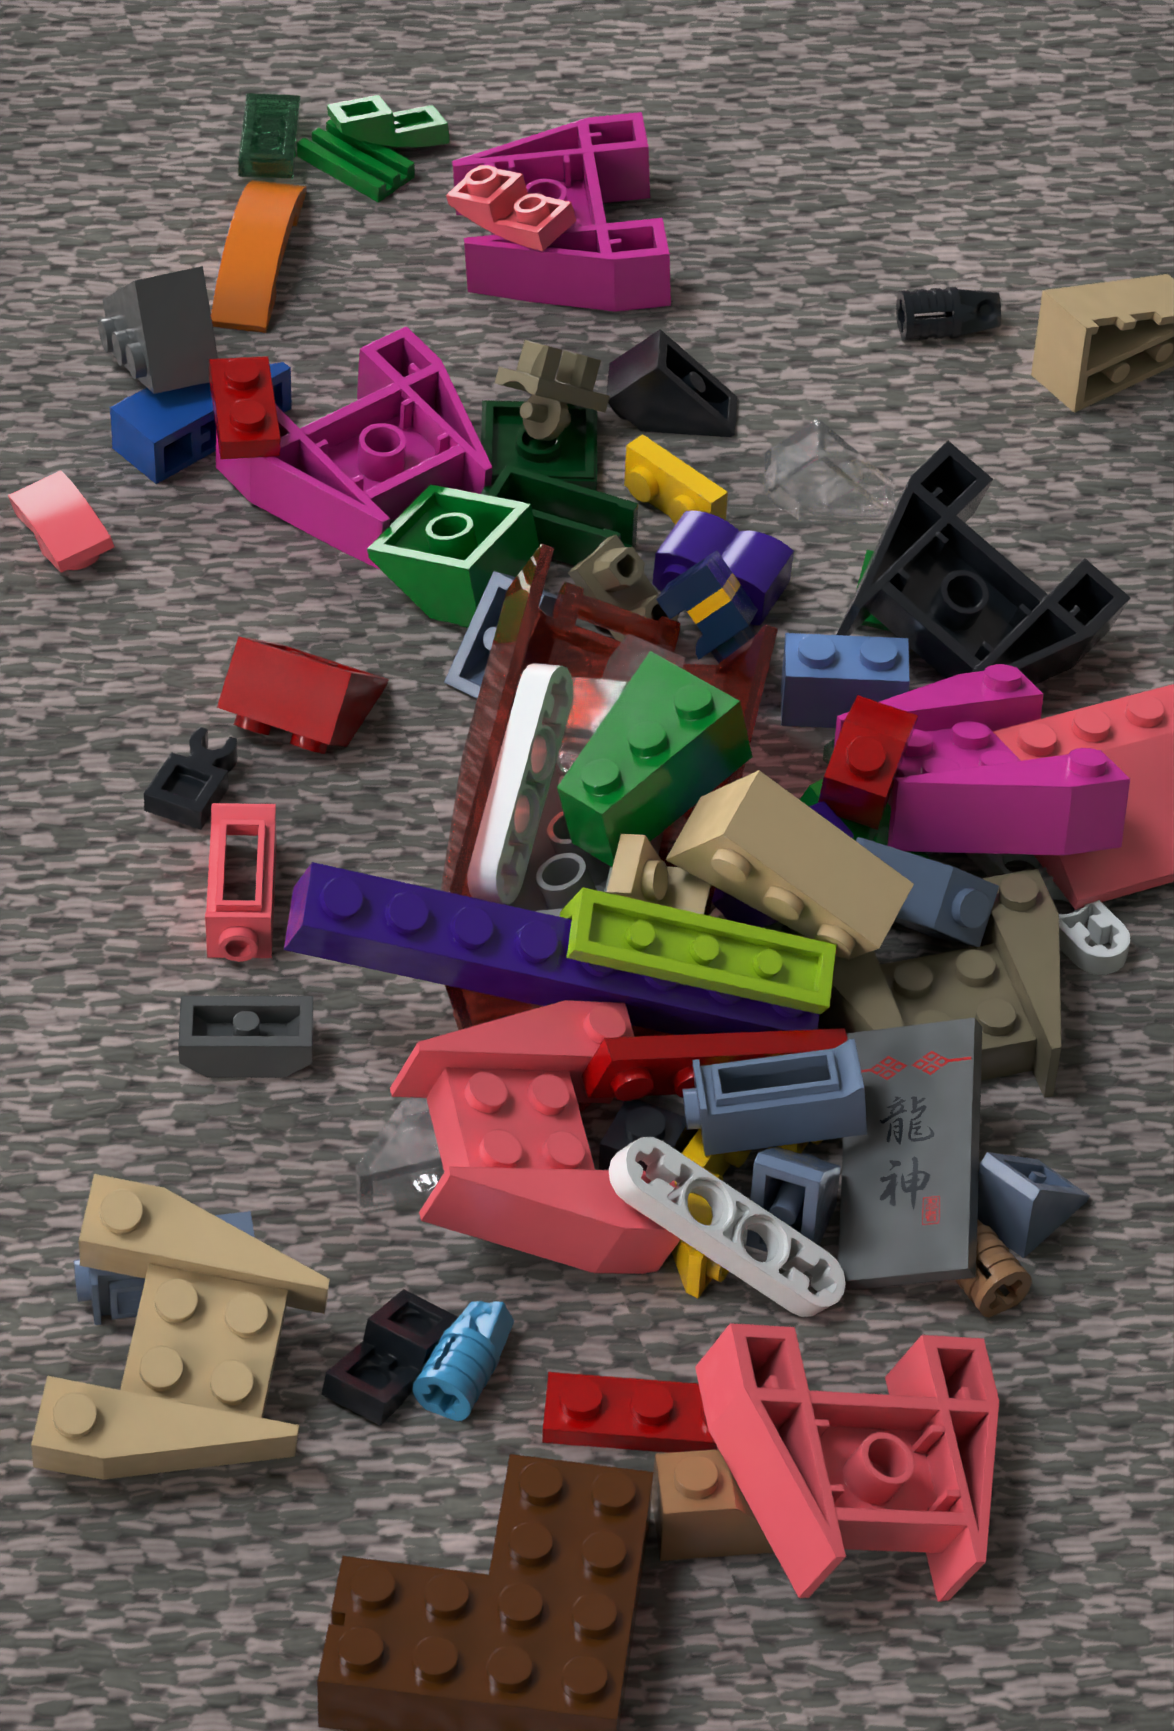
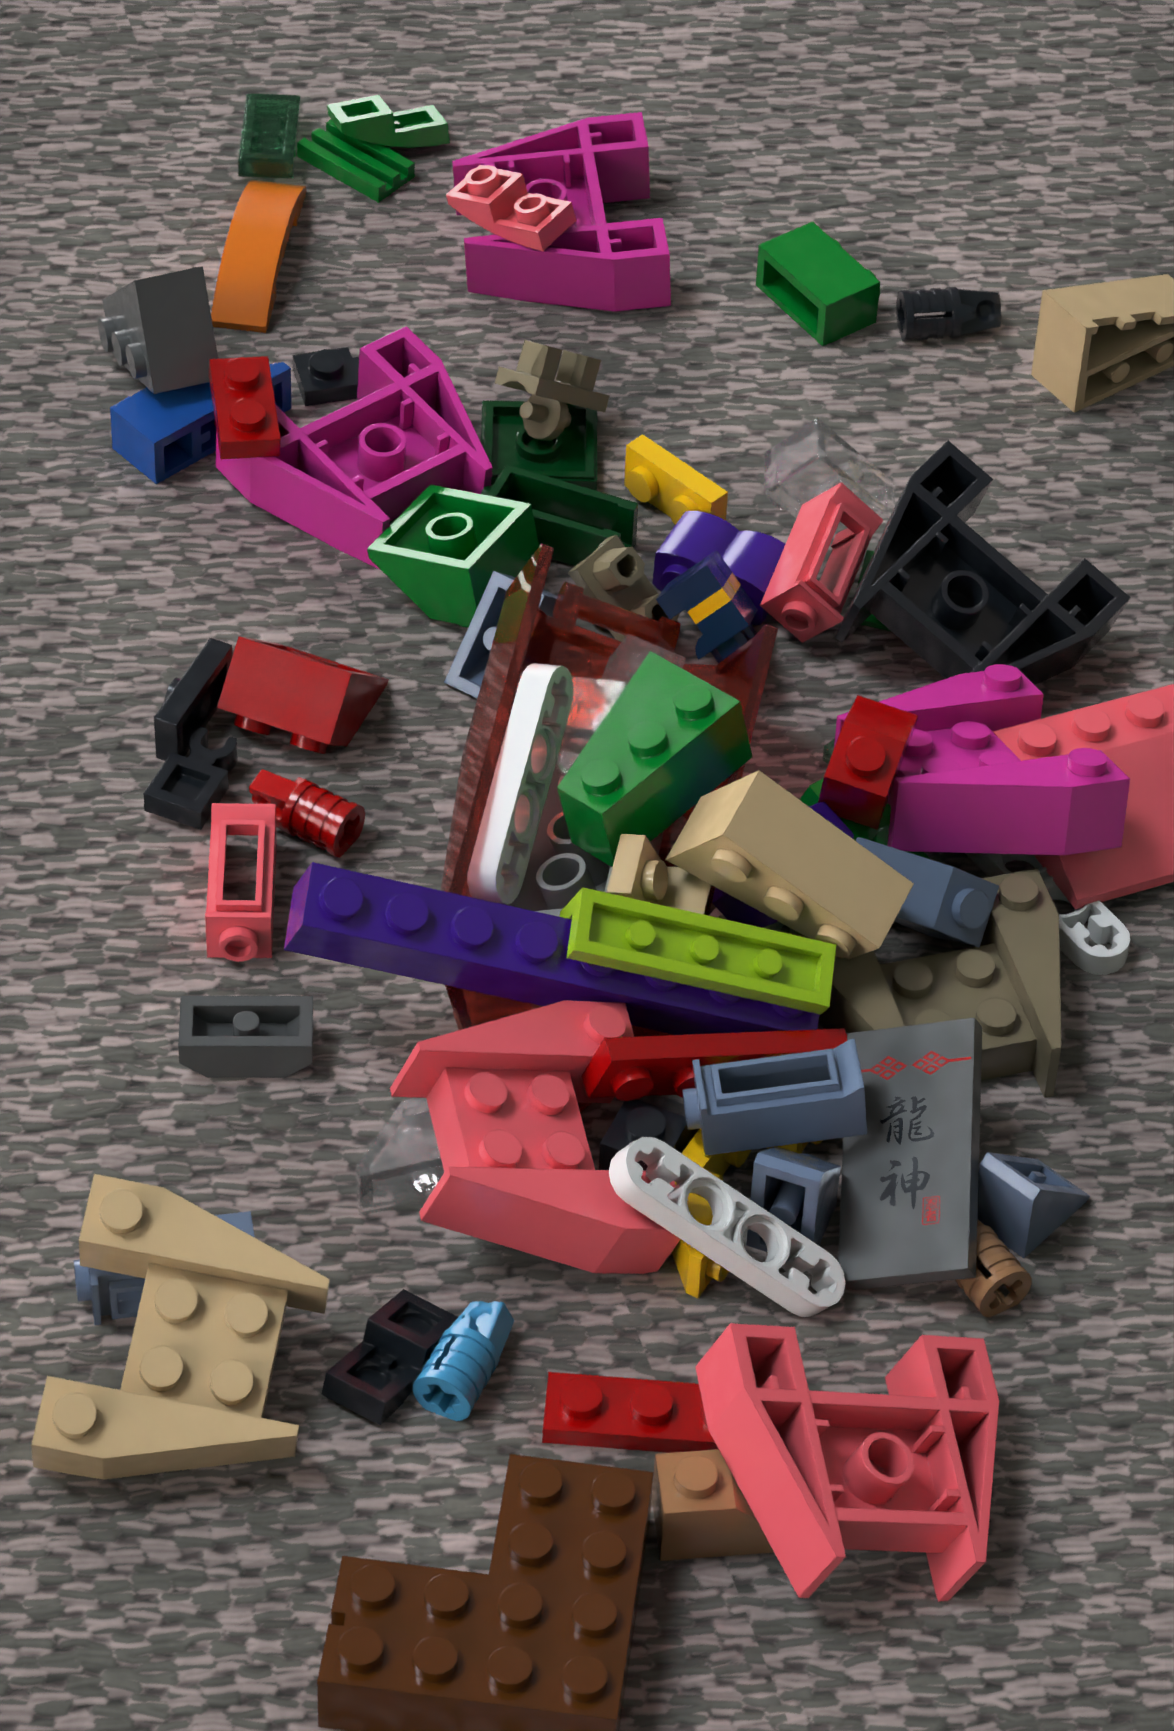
coral slope [8,471,115,573] -> none
black slope [606,329,737,437] -> none
medium blue brick [781,633,910,728] -> none
none -> black plate [154,638,233,761]
none -> red hinge [249,769,365,858]
none -> black plate [292,347,359,406]
none -> green piece [756,221,880,346]
none -> coral window [760,482,883,643]

